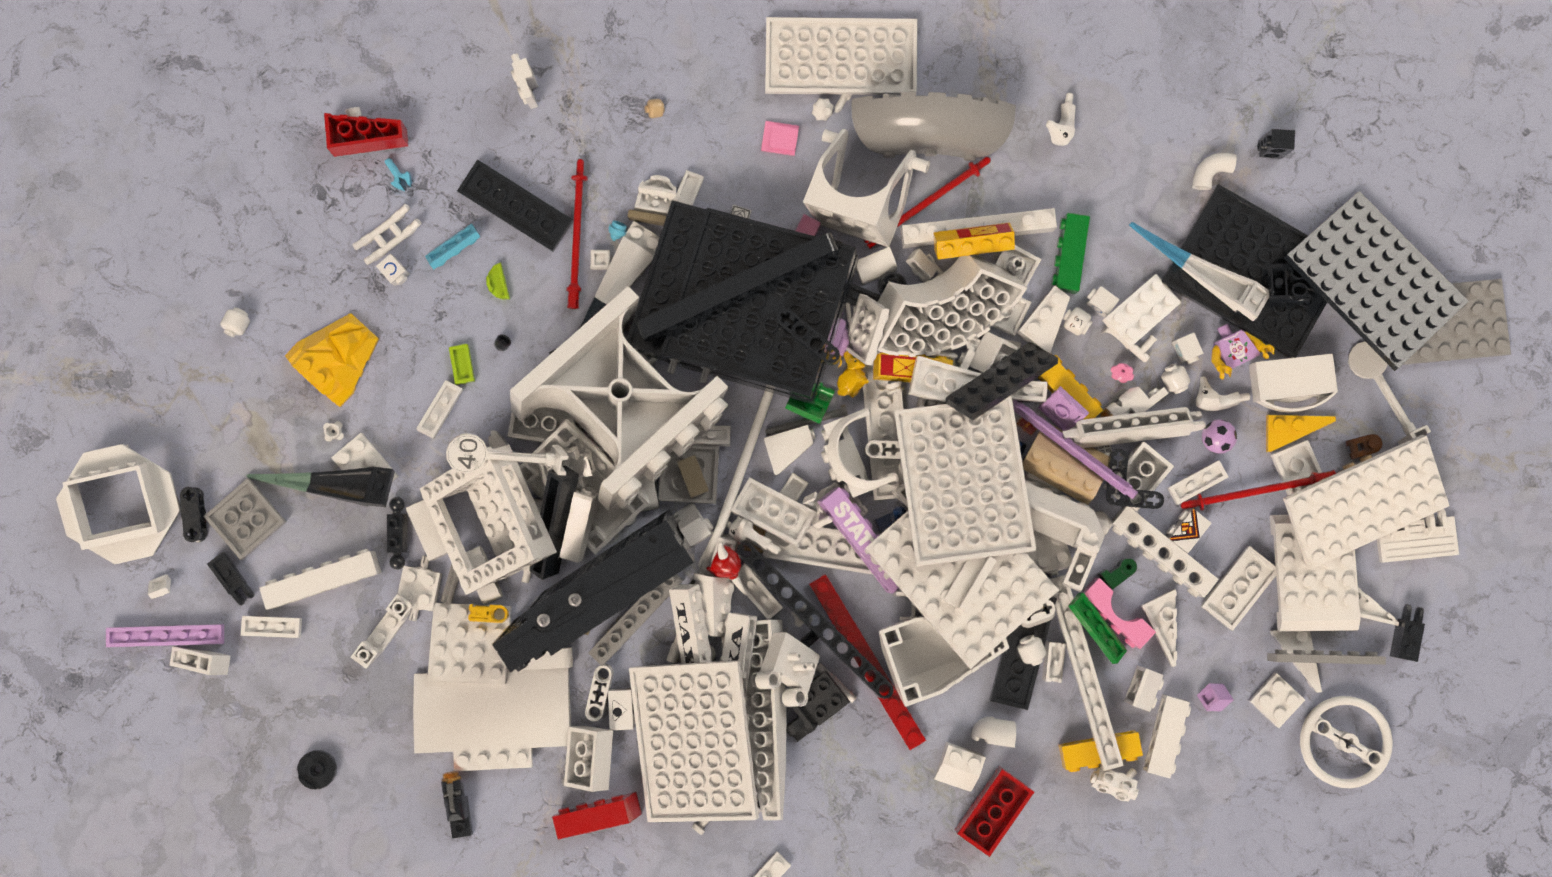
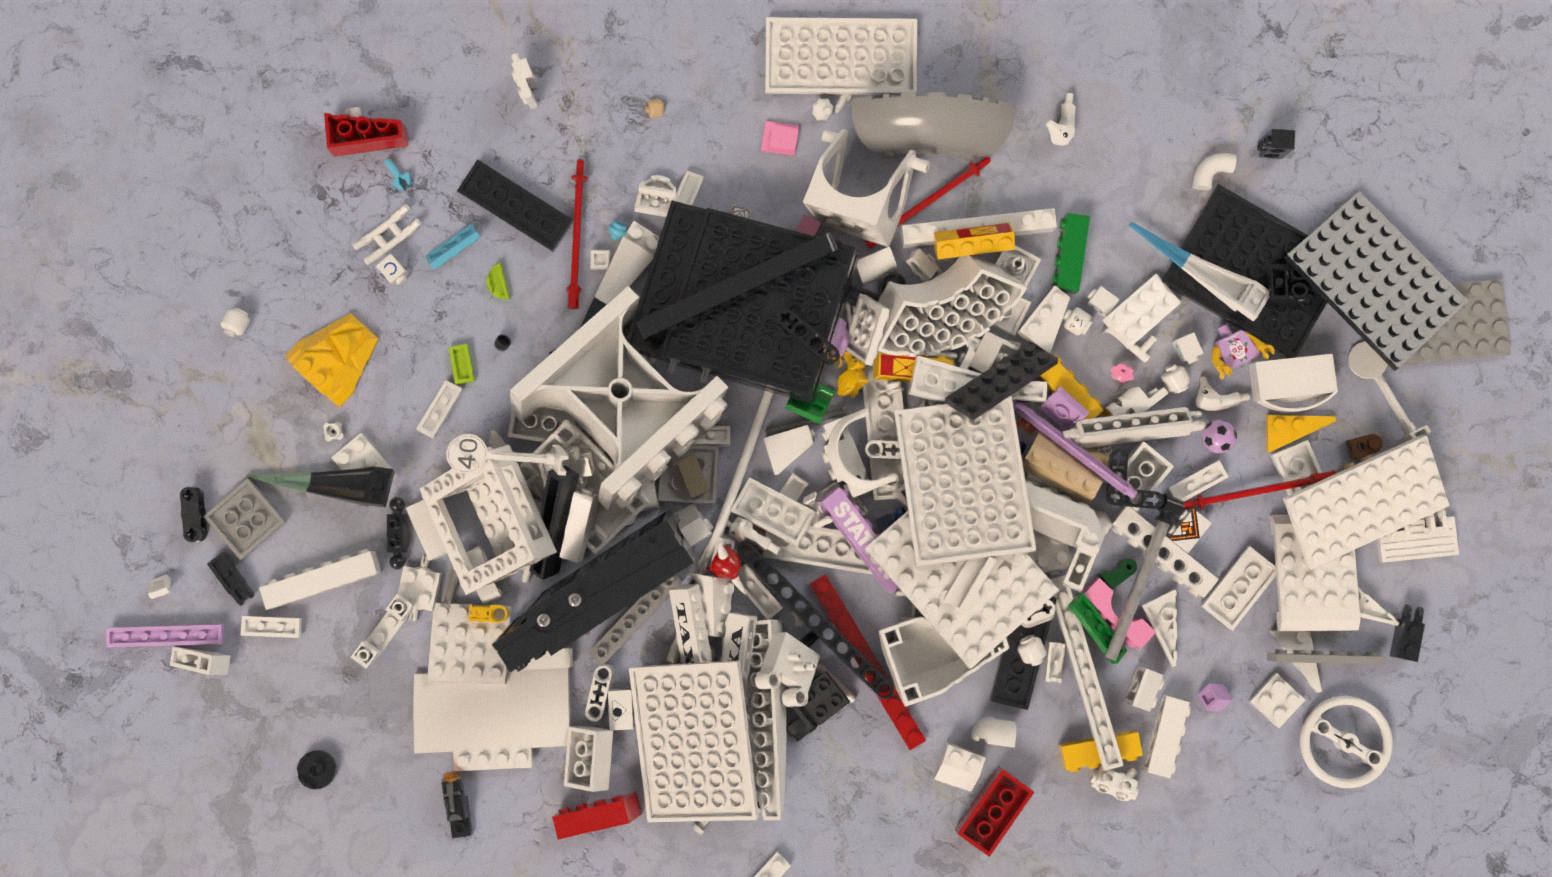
white hinge [56,444,181,564] -> none
dark tan tile [628,209,666,226] -> none
none -> flat silver piece [1105,493,1184,661]

